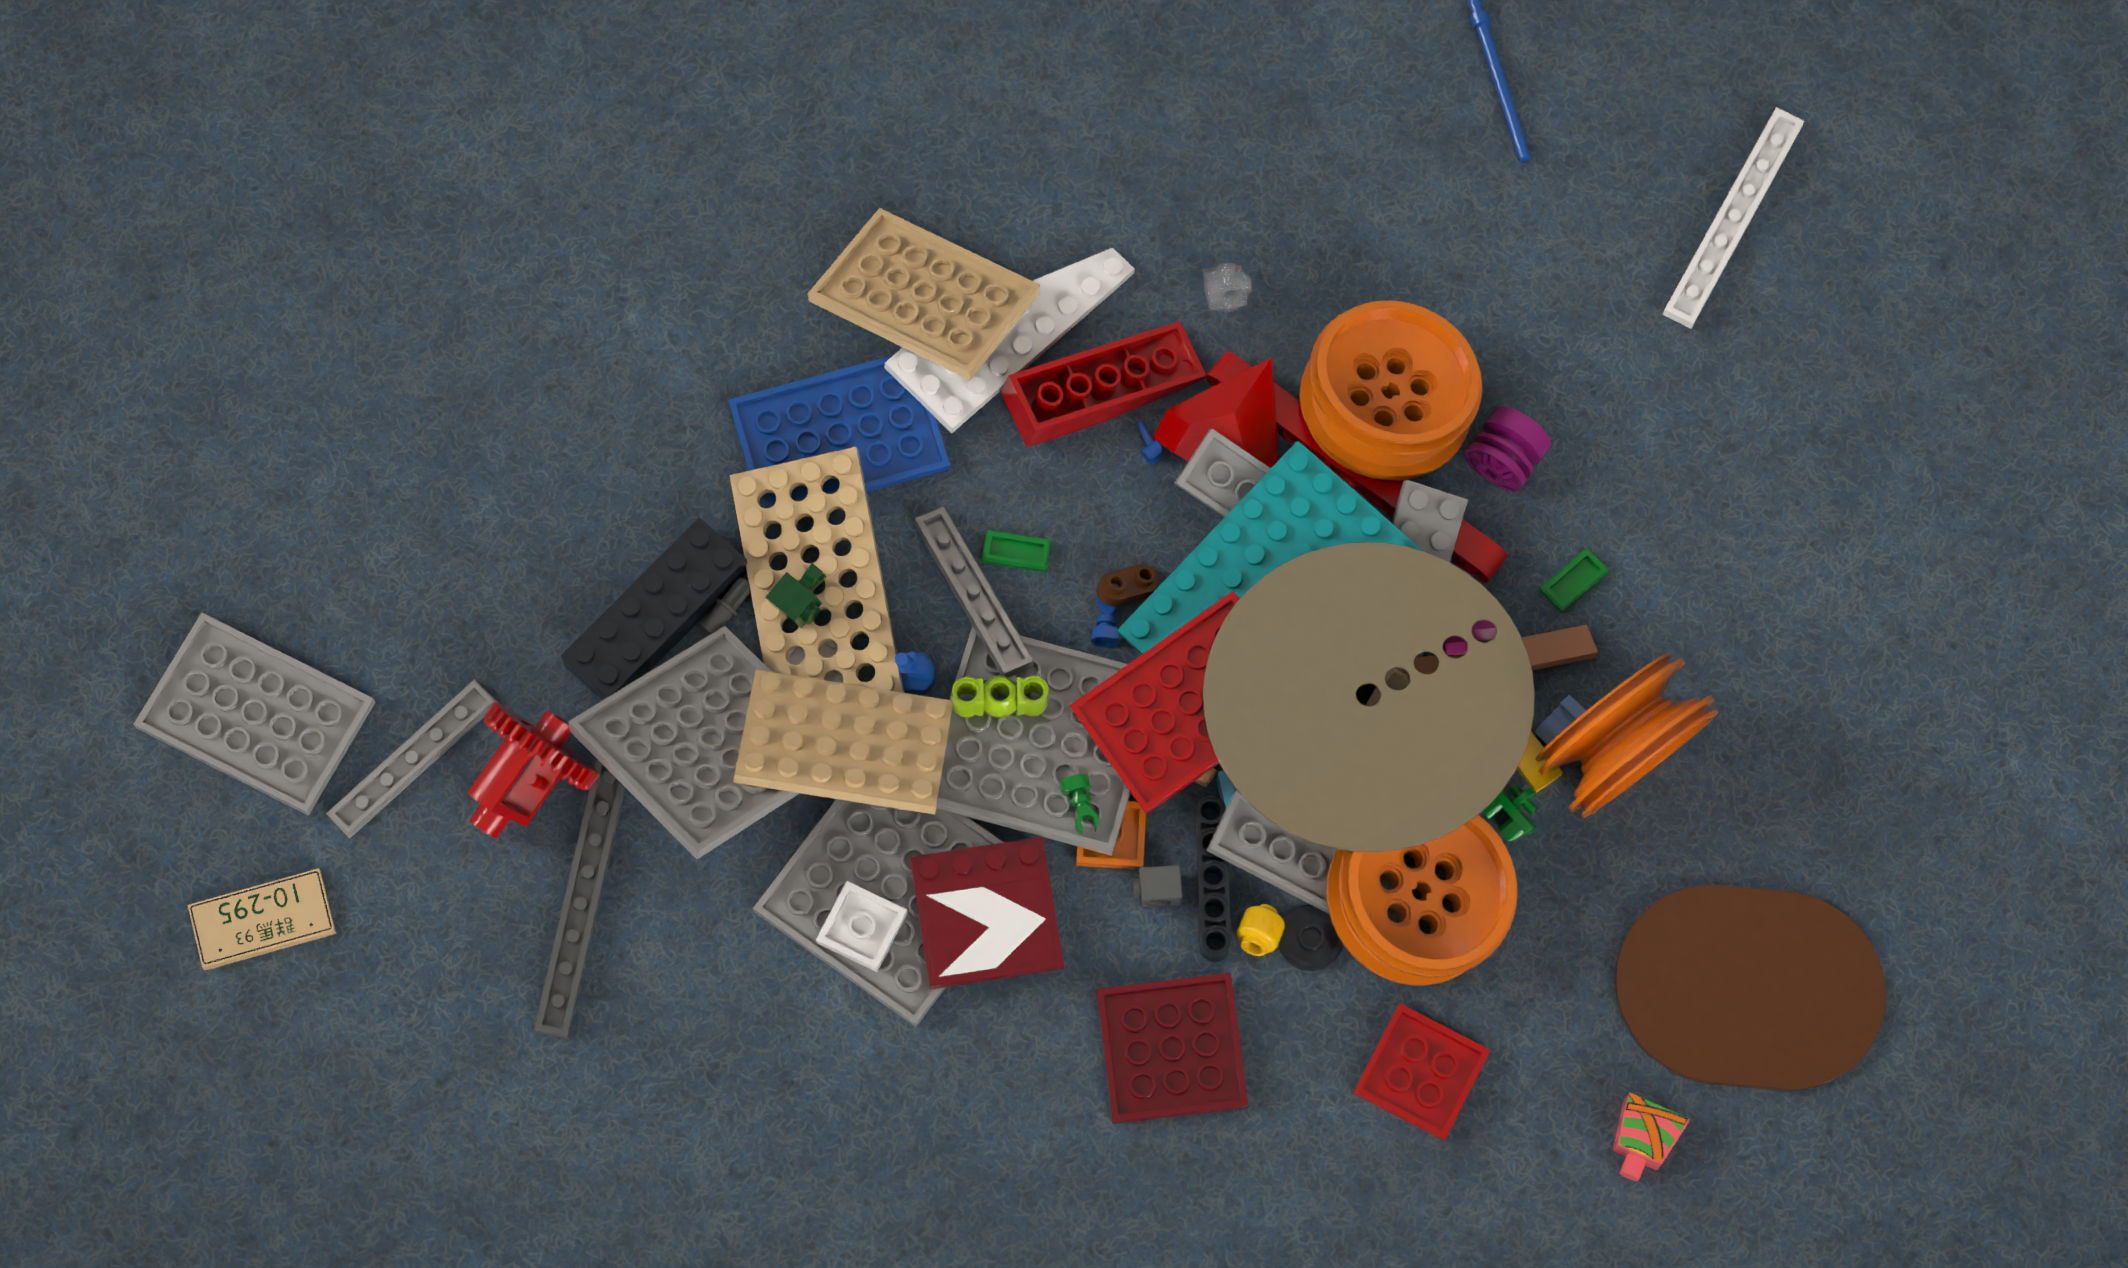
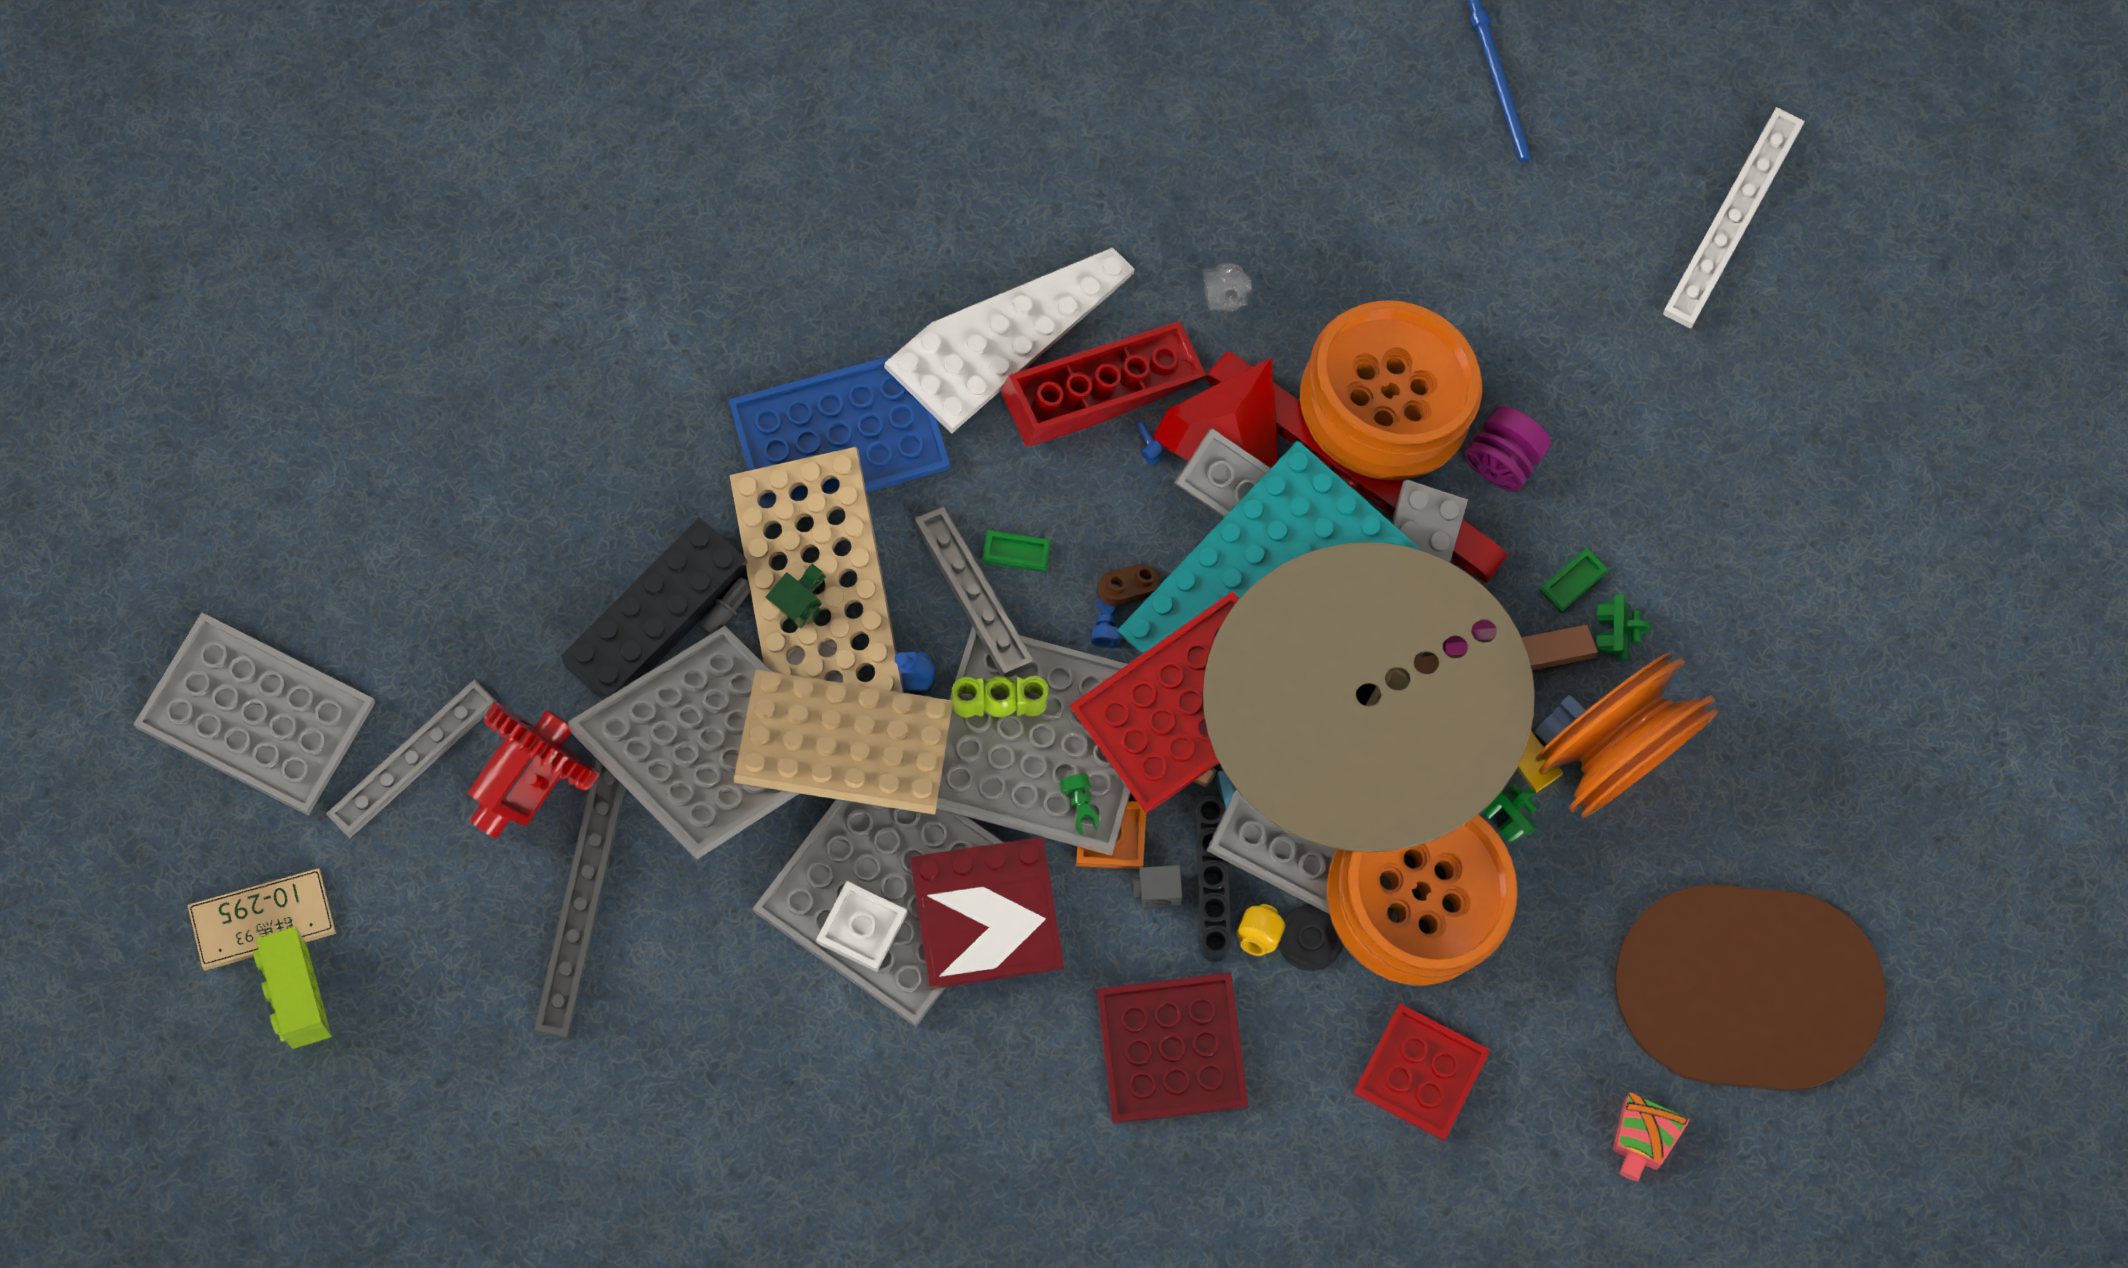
tan plate [808,208,1040,380] -> none
none -> lime brick [253,927,332,1049]
none -> green hips [1597,594,1651,661]

